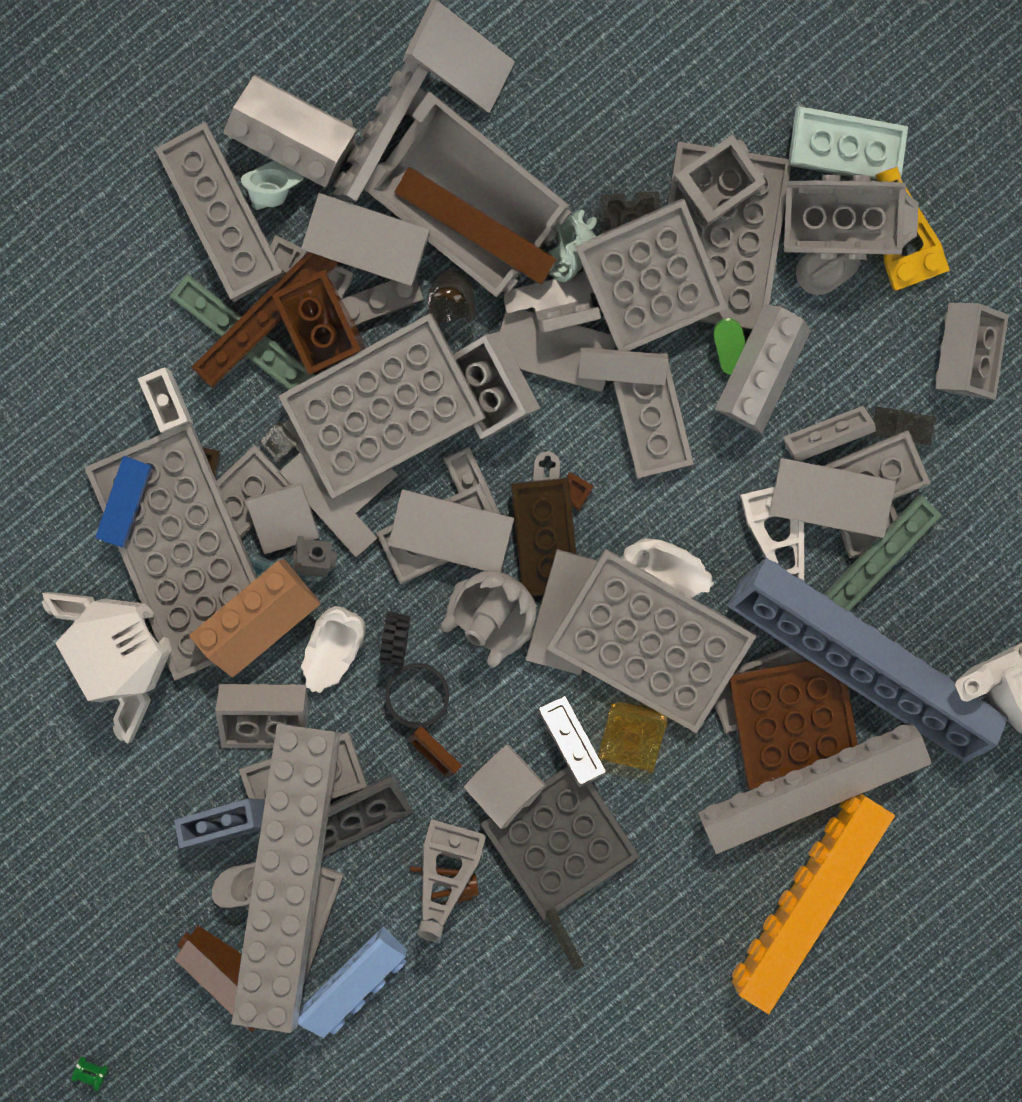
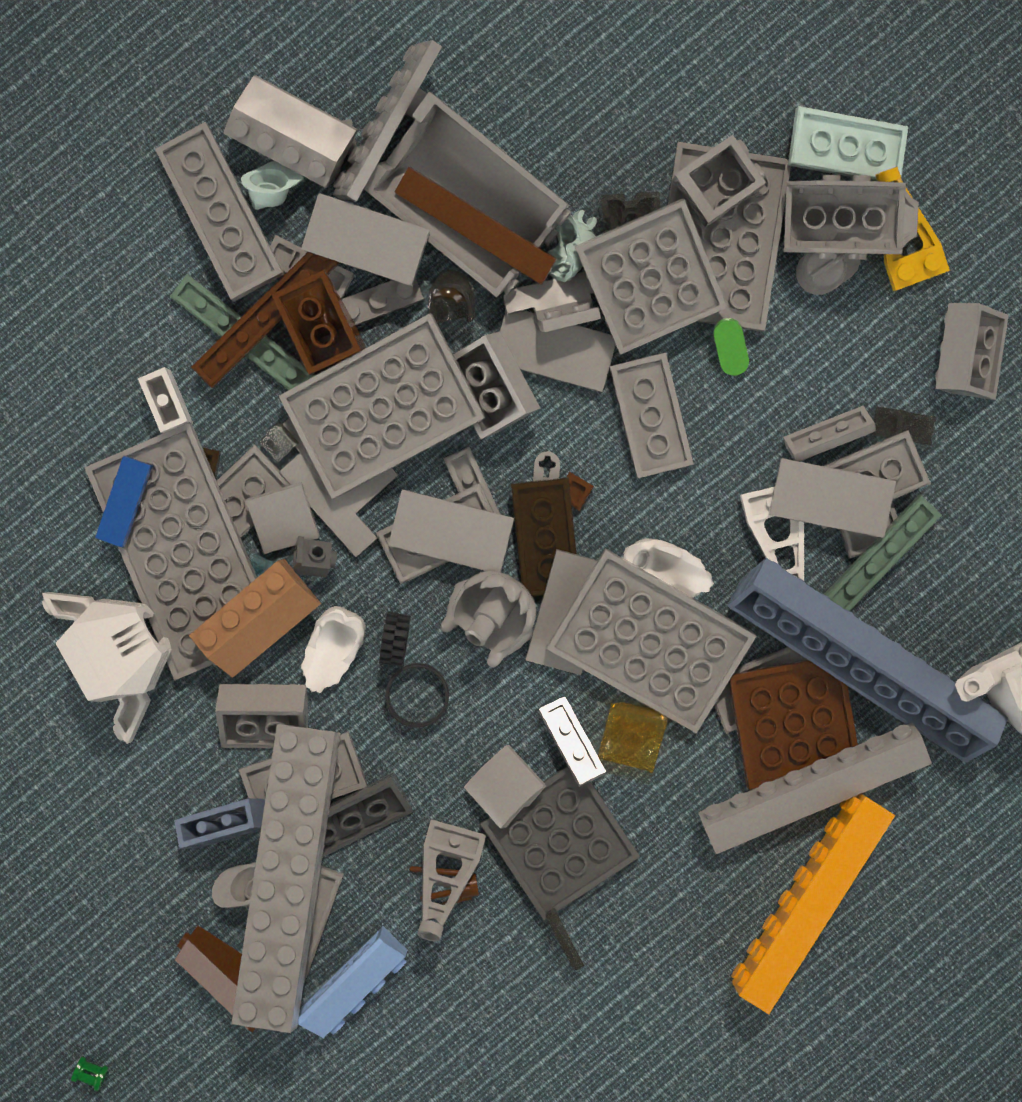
light grey tile [405,0,515,113] -> none
reddish brown tile [407,726,462,778] -> none
light grey tile [578,348,668,385] -> none
light grey slope [715,305,811,434] -> none

